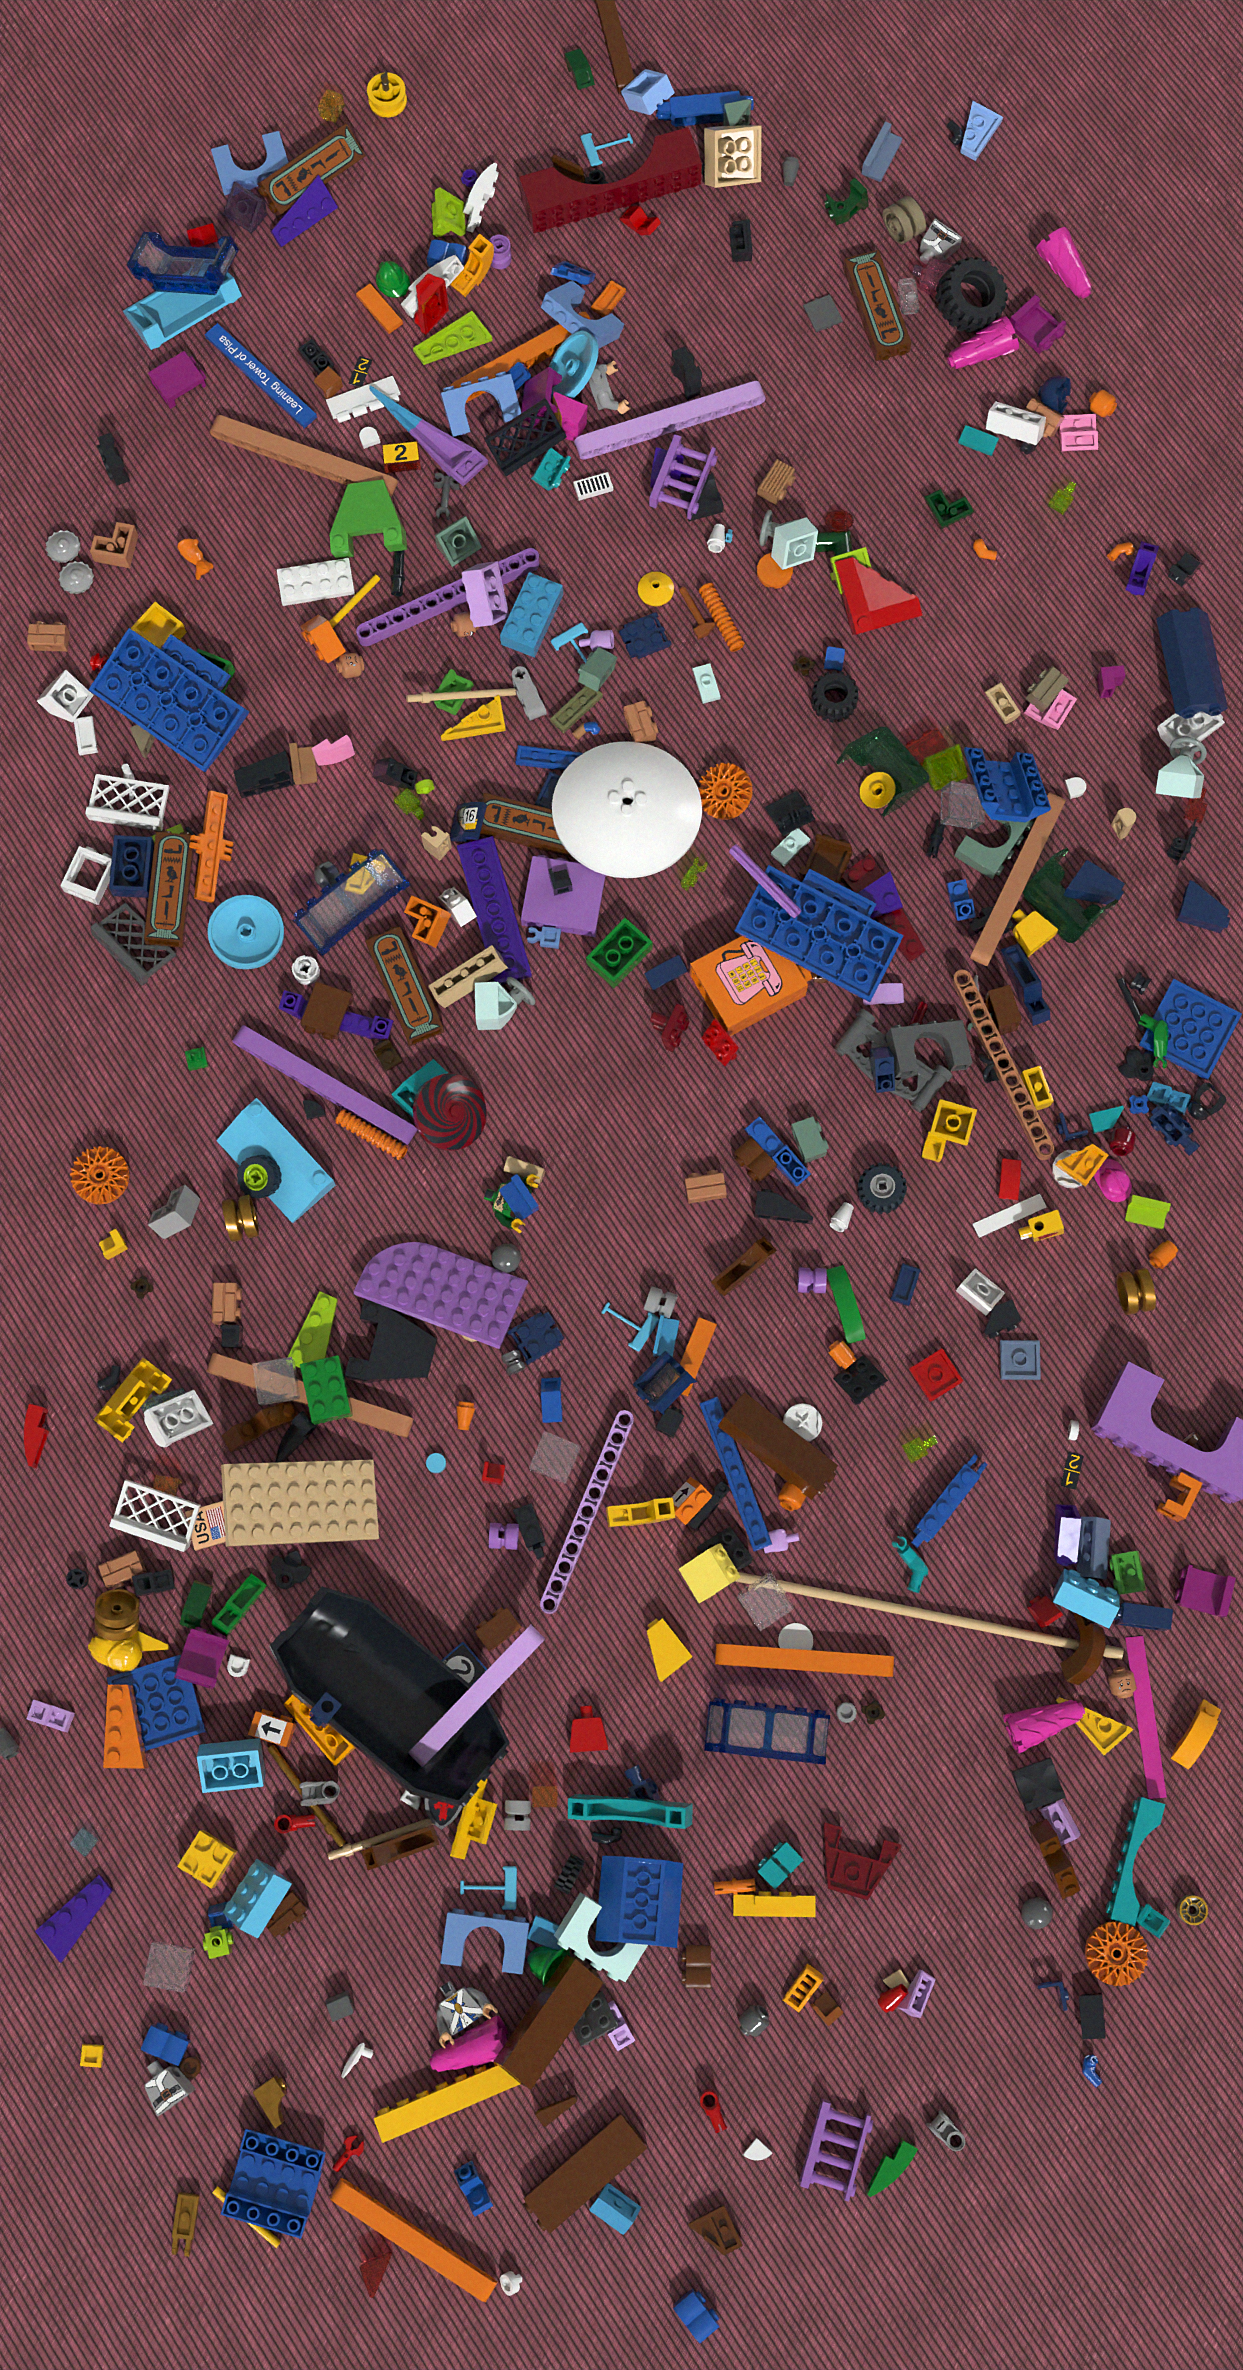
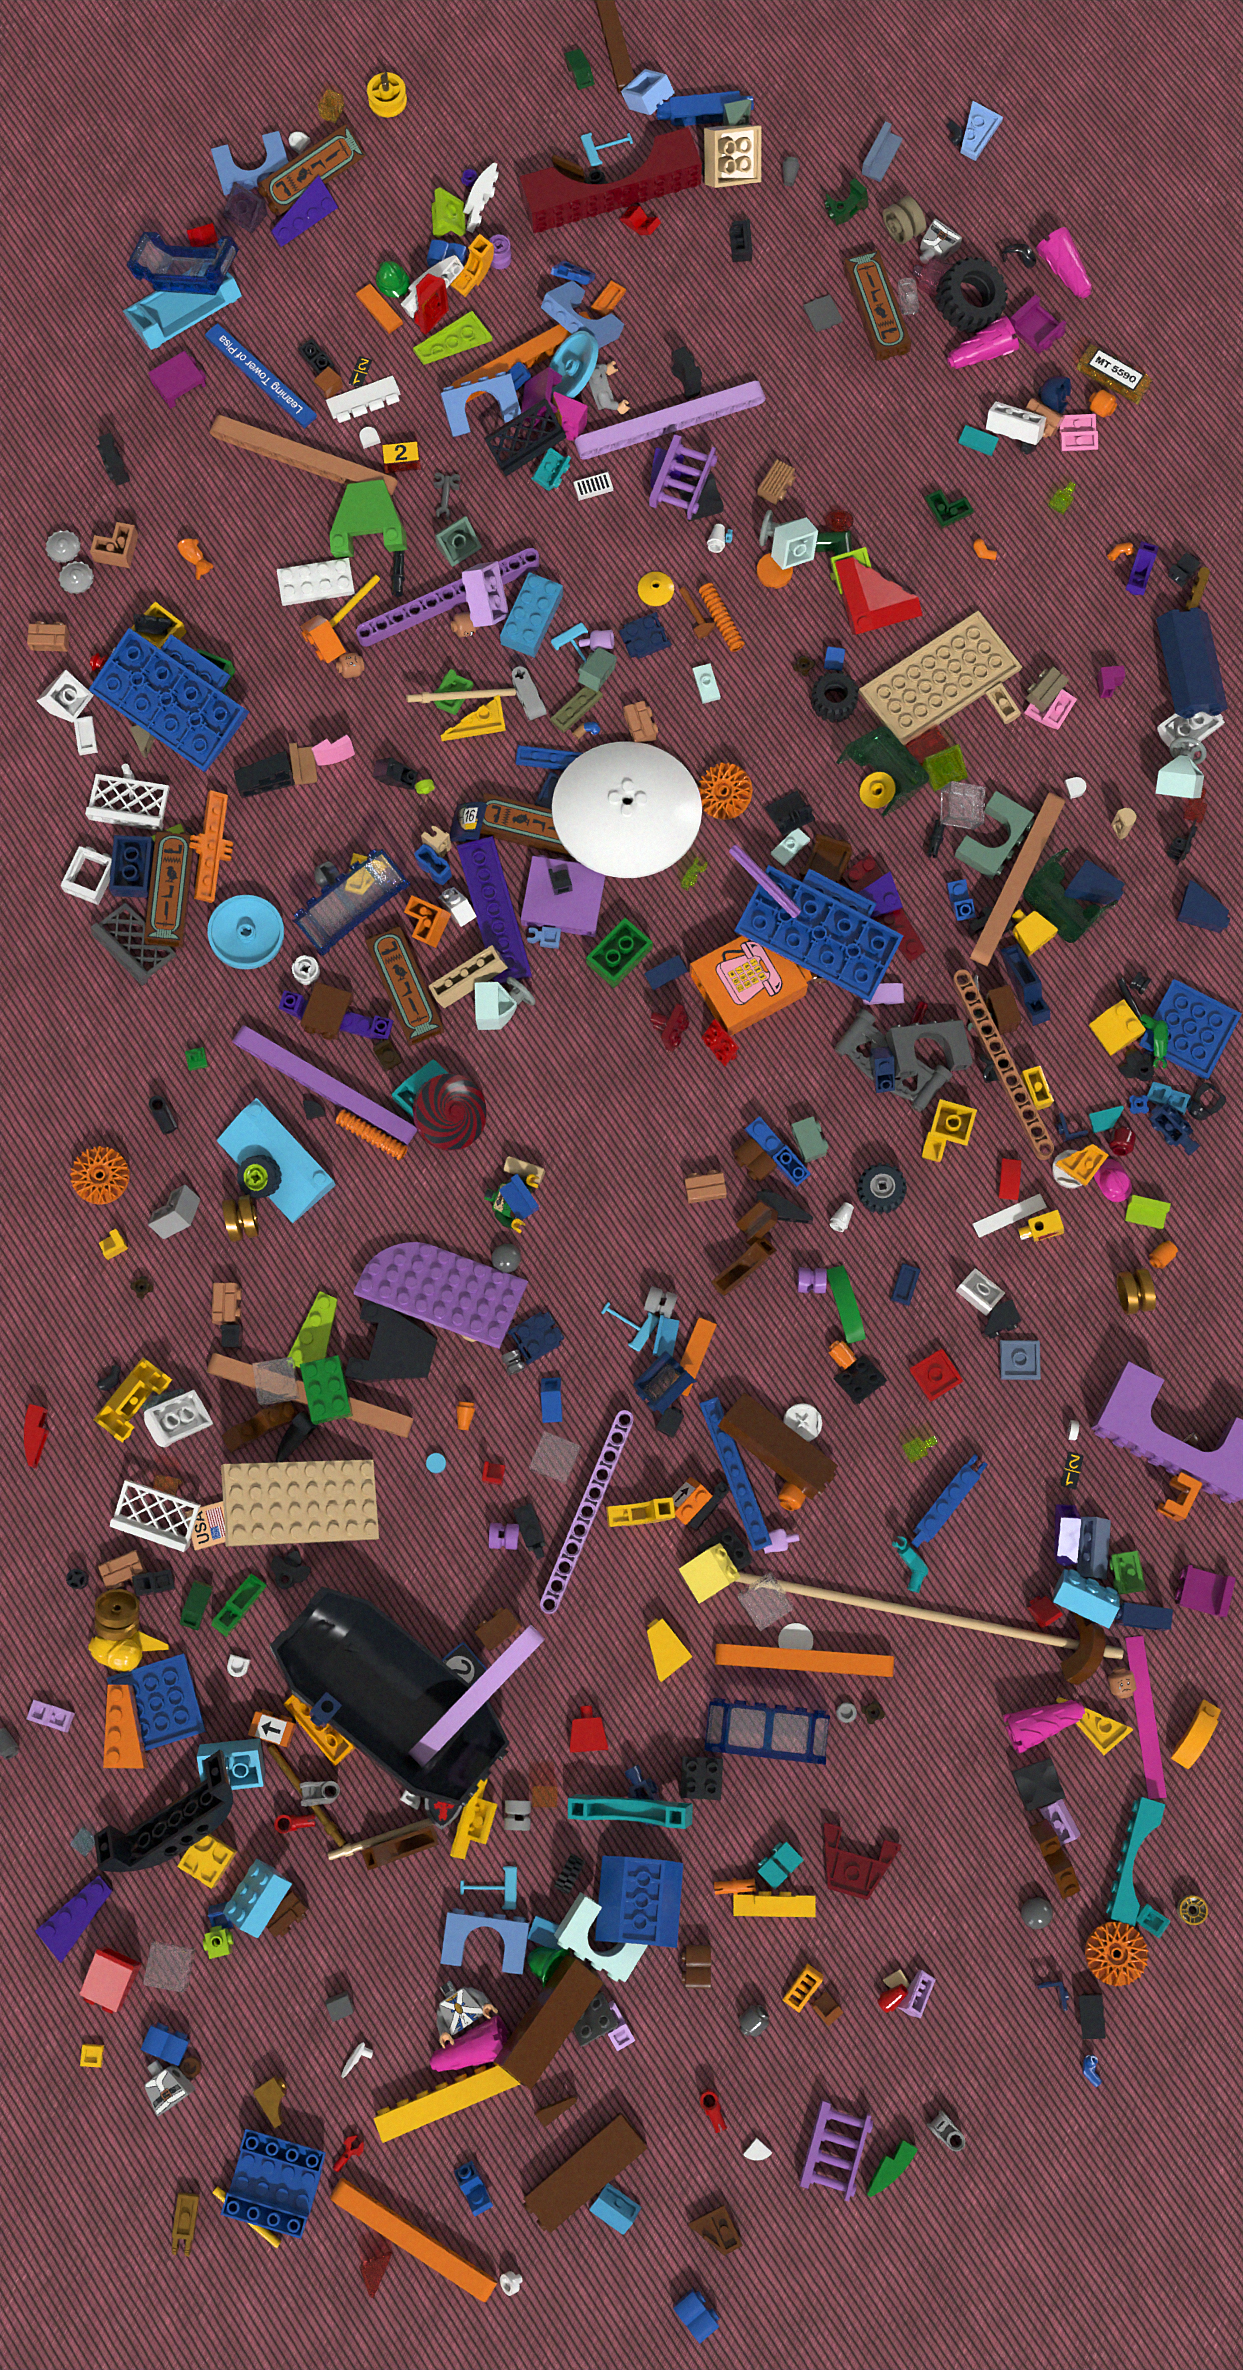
magenta panel [174,1627,229,1689] -> none
medium lavender plate [369,386,488,486] -> none
clear neon green plate [393,788,425,821] -> none
black arm [592,1827,622,1844] -> none
blue slope [964,747,1051,822] -> none
none -> slope [79,1946,142,2014]
none -> black slope [94,1750,233,1872]
none -> black hinge [133,614,173,636]
none -> black piece [149,1095,179,1135]
none -> white tile [289,132,310,154]
none -> blue brick [414,844,452,885]
none -> black brick [680,1756,723,1800]
none -> reddish brown panel [736,1200,778,1246]
none -> tan plate [859,611,1022,749]
none -> black piece [1001,243,1037,269]
none -> brick [1076,344,1153,405]
none -> yellow slope [1089,999,1146,1056]
none -> pearl gold hinge [1185,567,1210,612]

